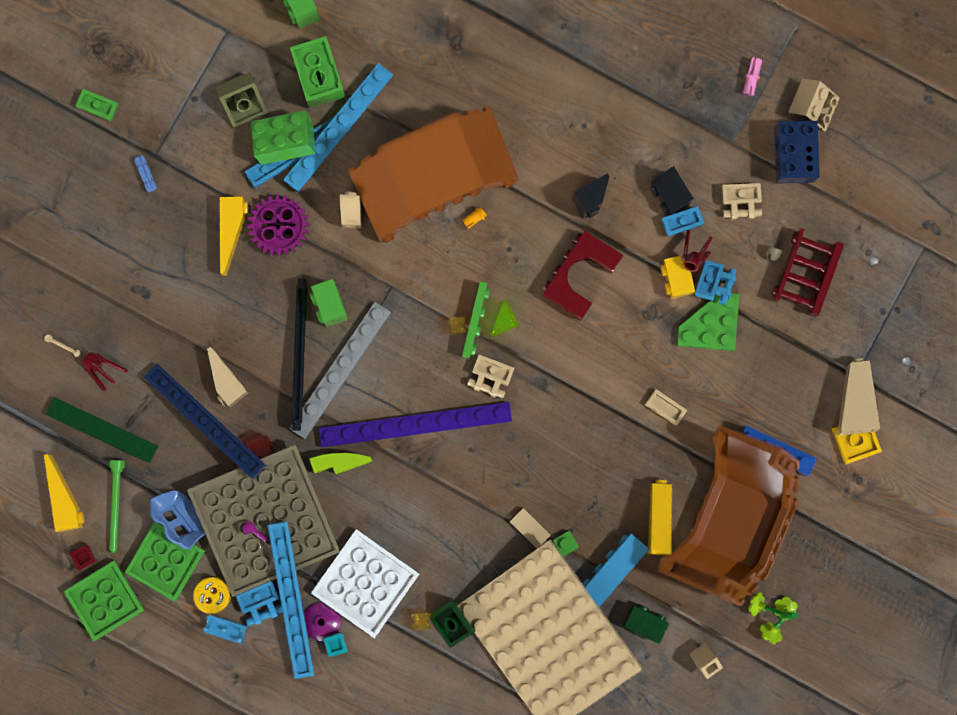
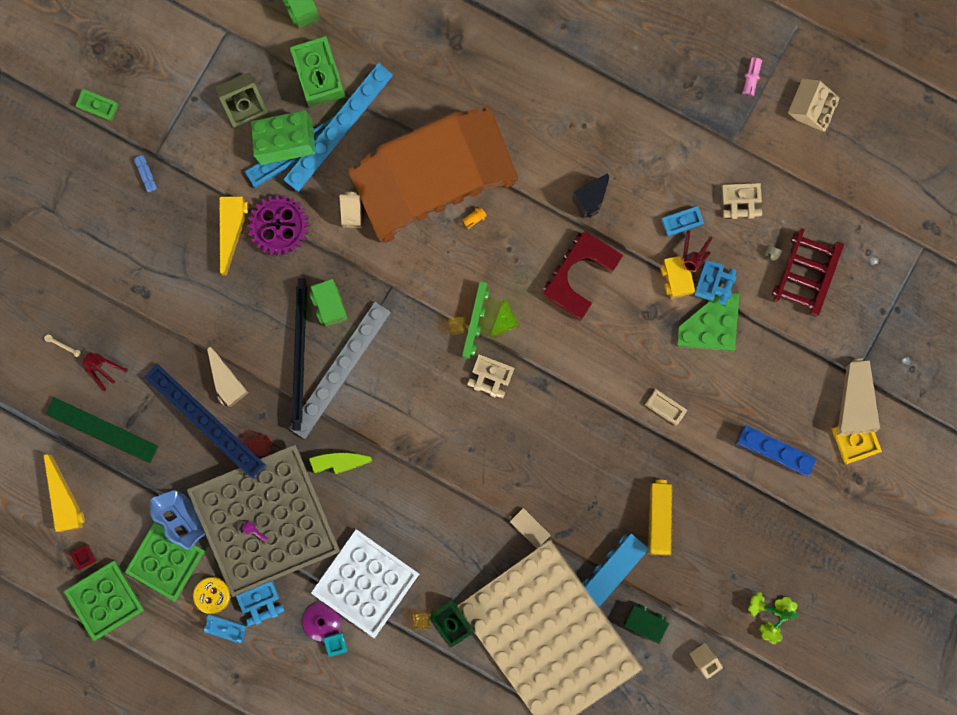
bright green piece [109,460,125,553] -> none
dark azure plate [268,521,314,679] -> none
dark purple plate [319,402,512,448] -> none
bright green plate [552,531,579,557] -> none
black slope [650,166,694,216] -> none
dark orange windscreen [658,426,800,607] -> none
dark blue piece [774,121,820,184] -> none

